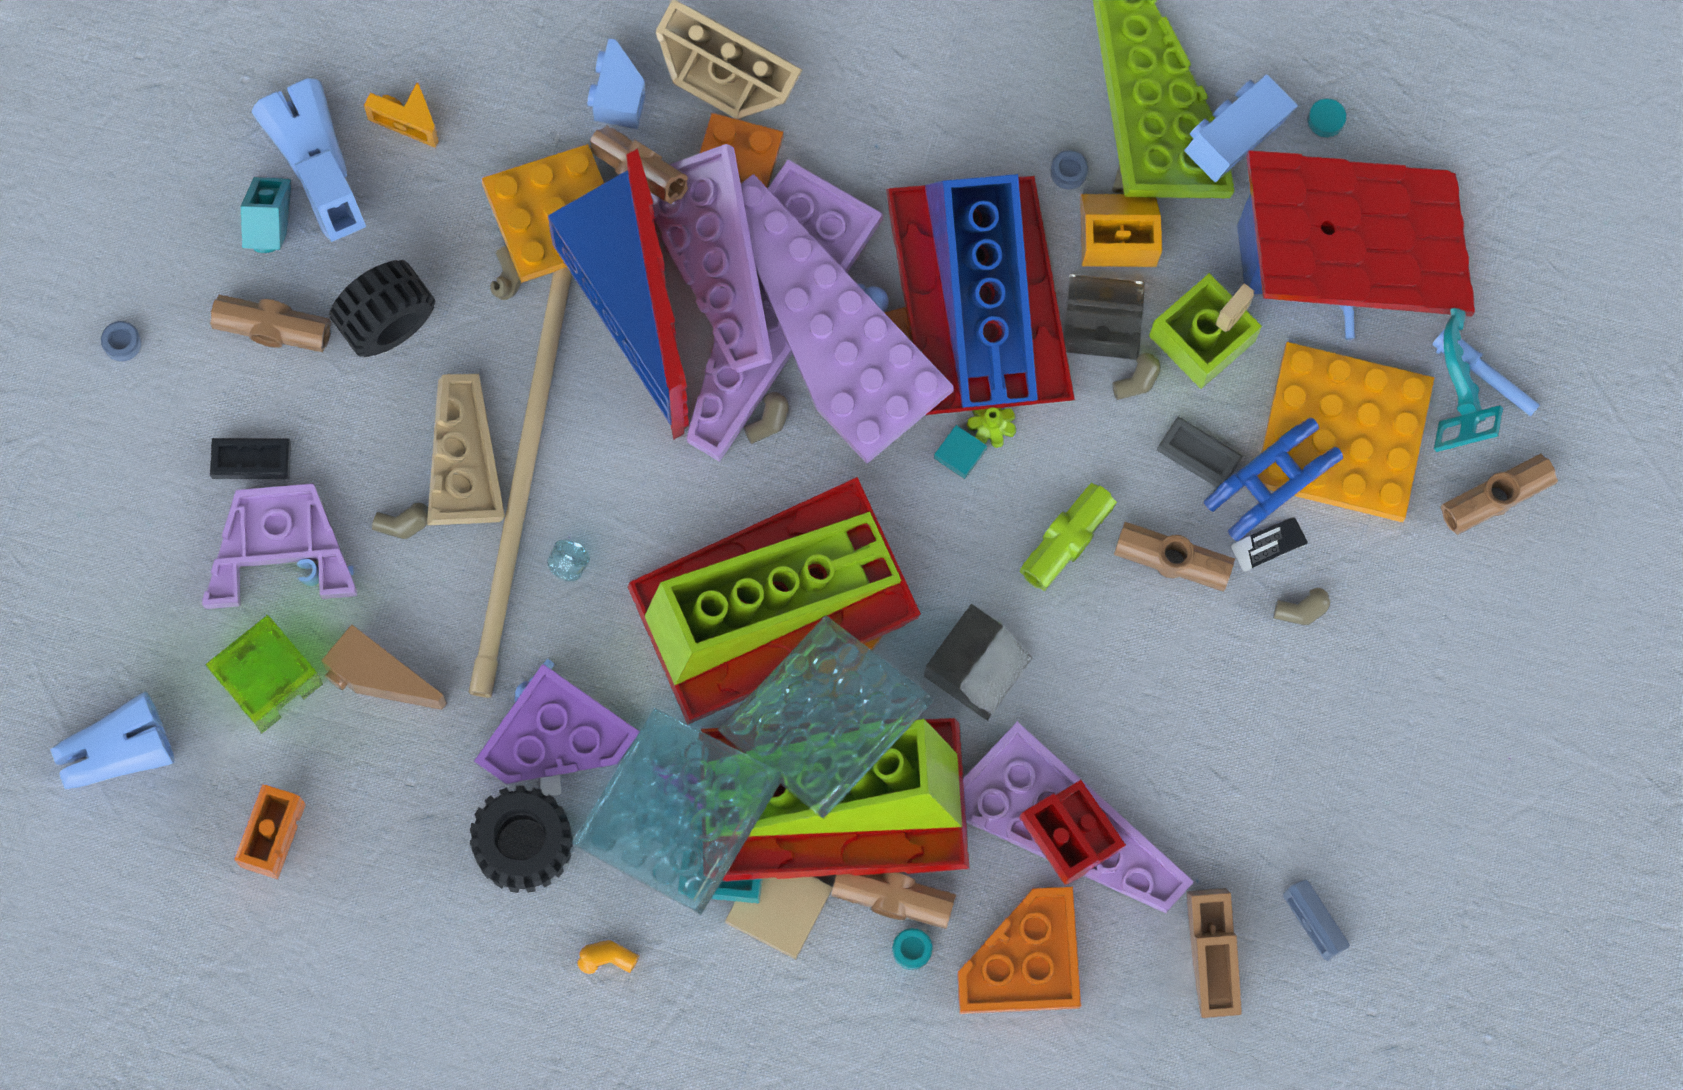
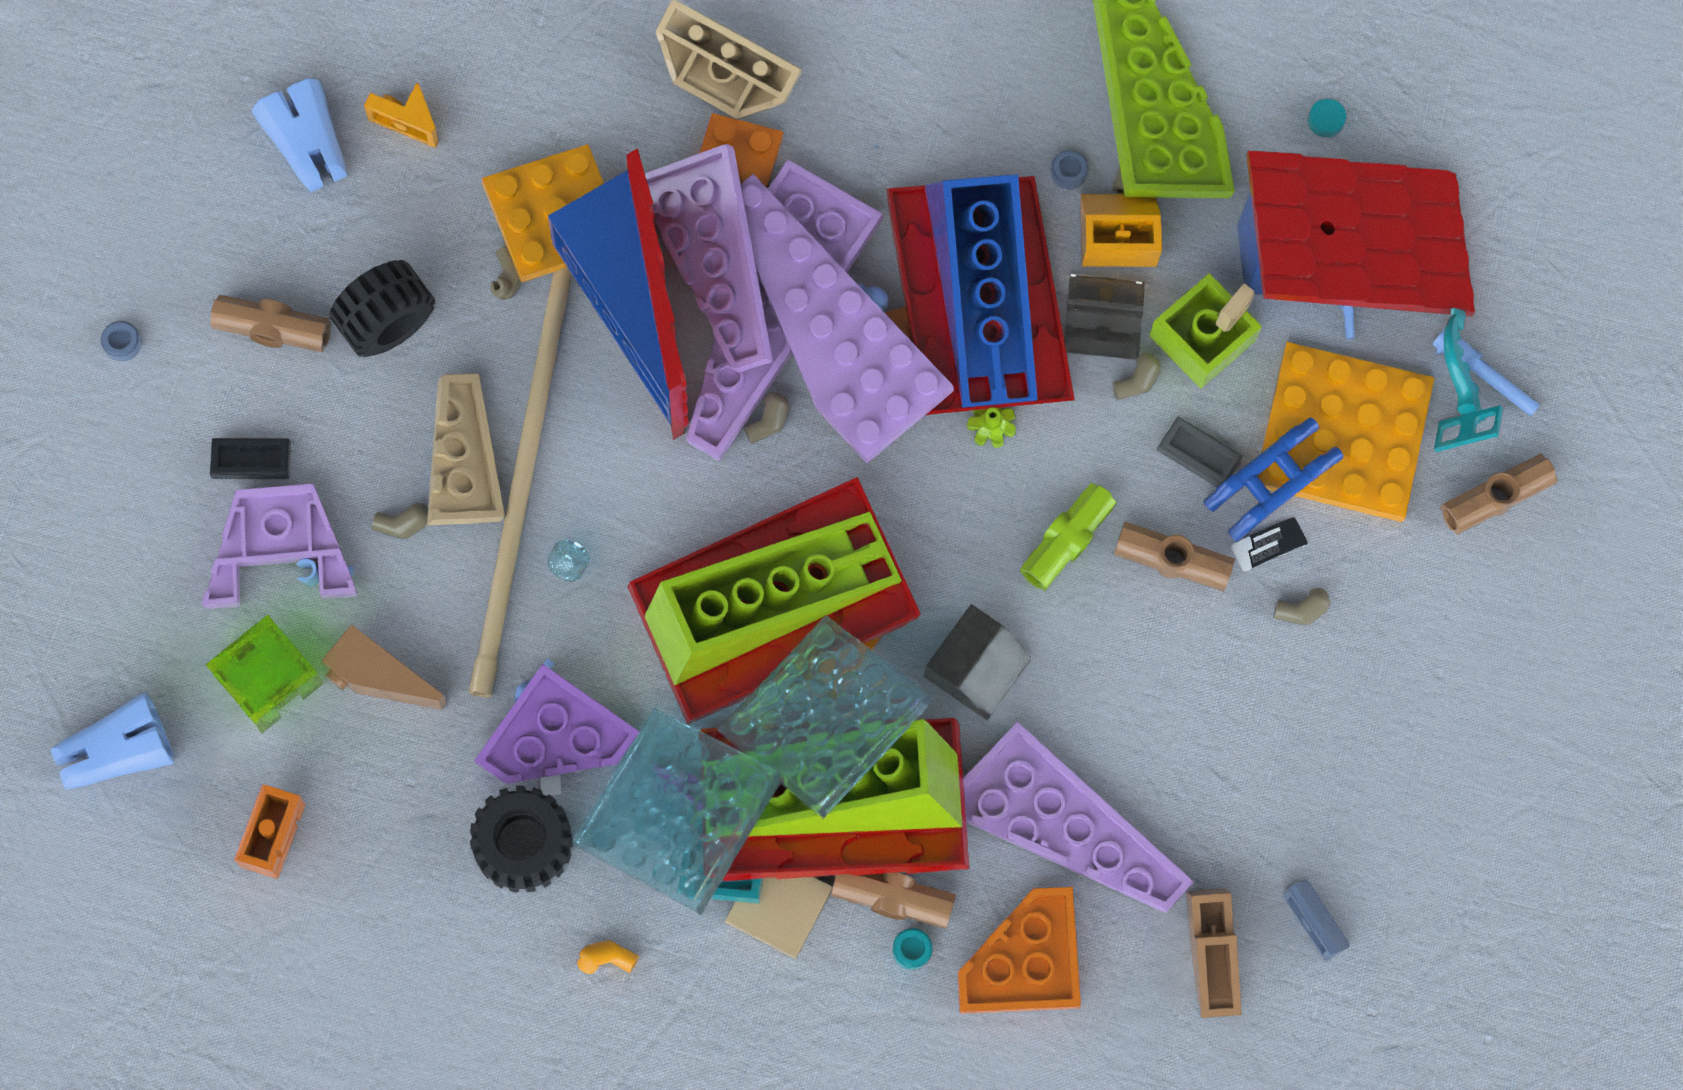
teal slope [240,177,291,253] -> none
light blue slope [294,149,366,242] -> none
light blue slope [588,38,646,129] -> none
medium nougat piece [590,125,688,204] -> none
teal tile [934,425,987,479] -> none
red brick [1019,780,1126,885] -> none
light blue brick [1184,74,1298,183] -> none

